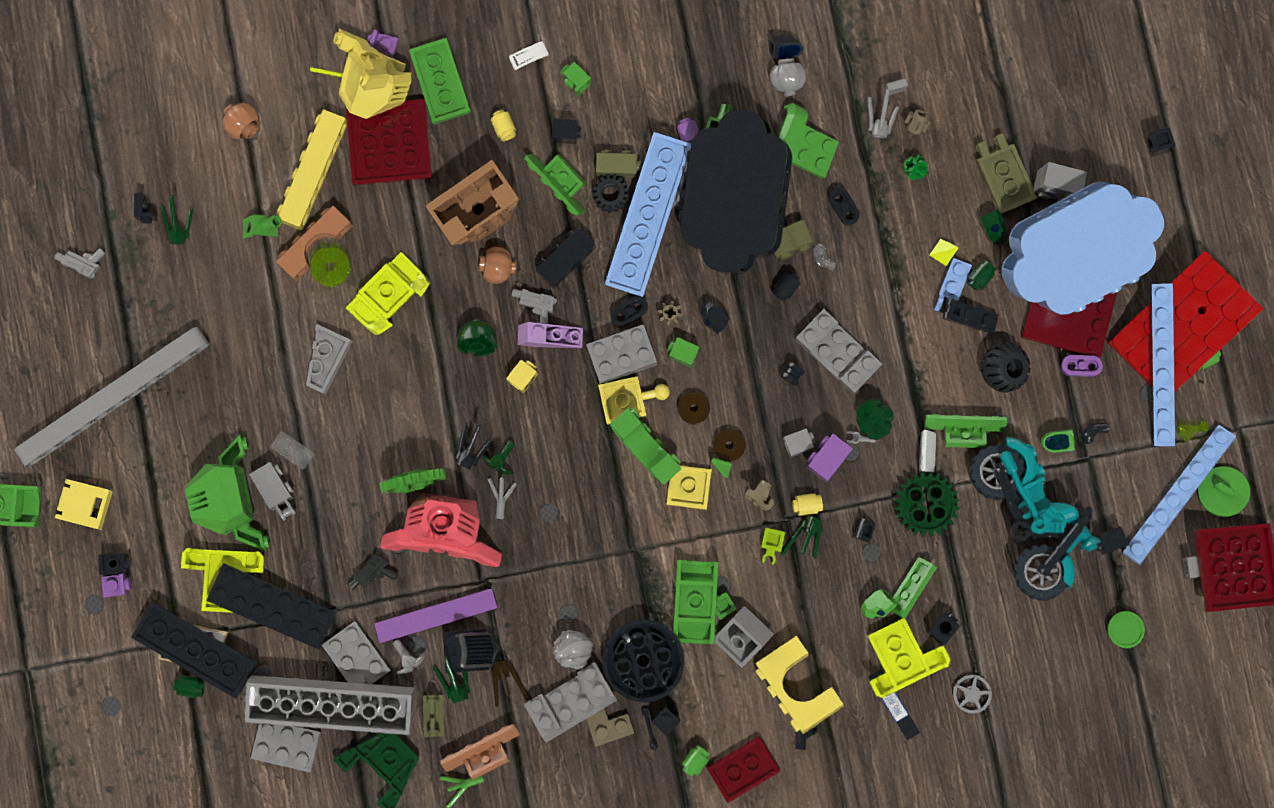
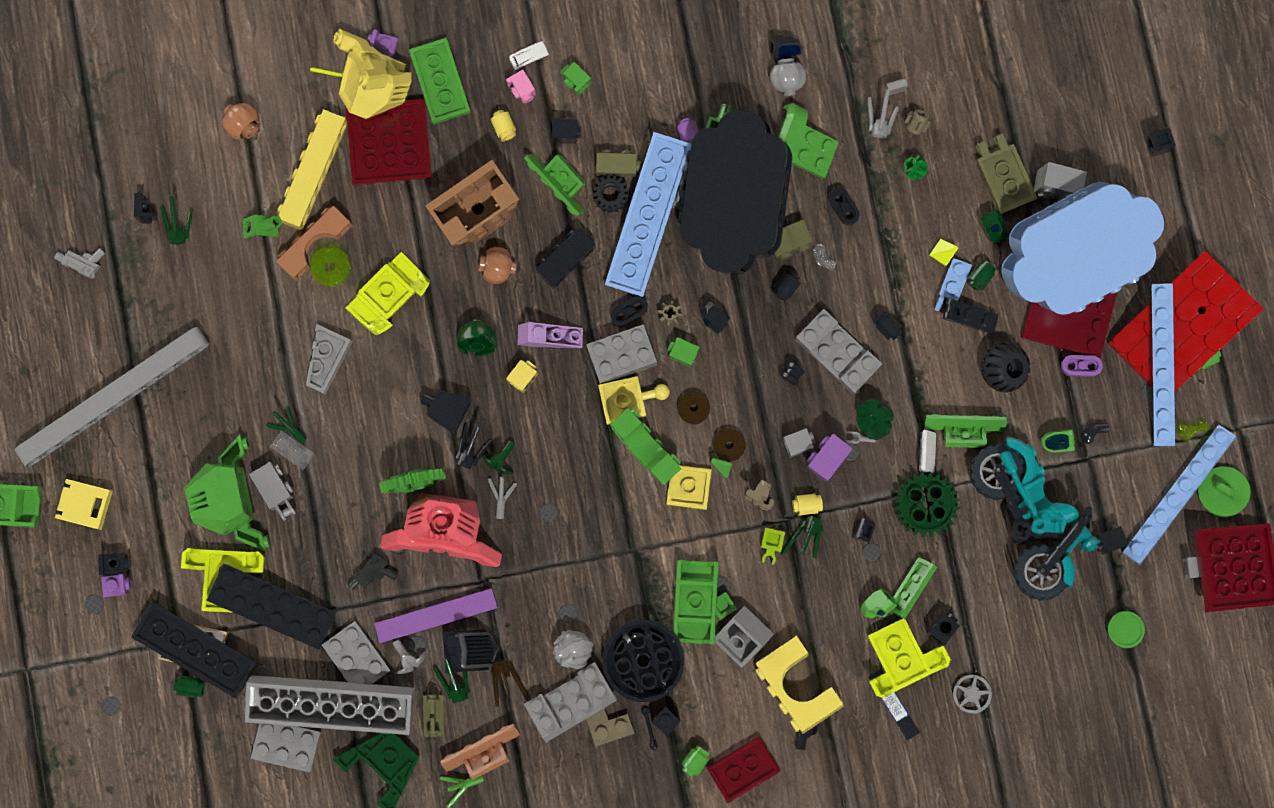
light grey piece [512,289,557,324] -> none
none -> dark green plant [266,407,307,444]
none -> black torso [420,390,472,435]
none -> bright pink brick [506,70,536,104]
none -> black brick [873,311,903,340]

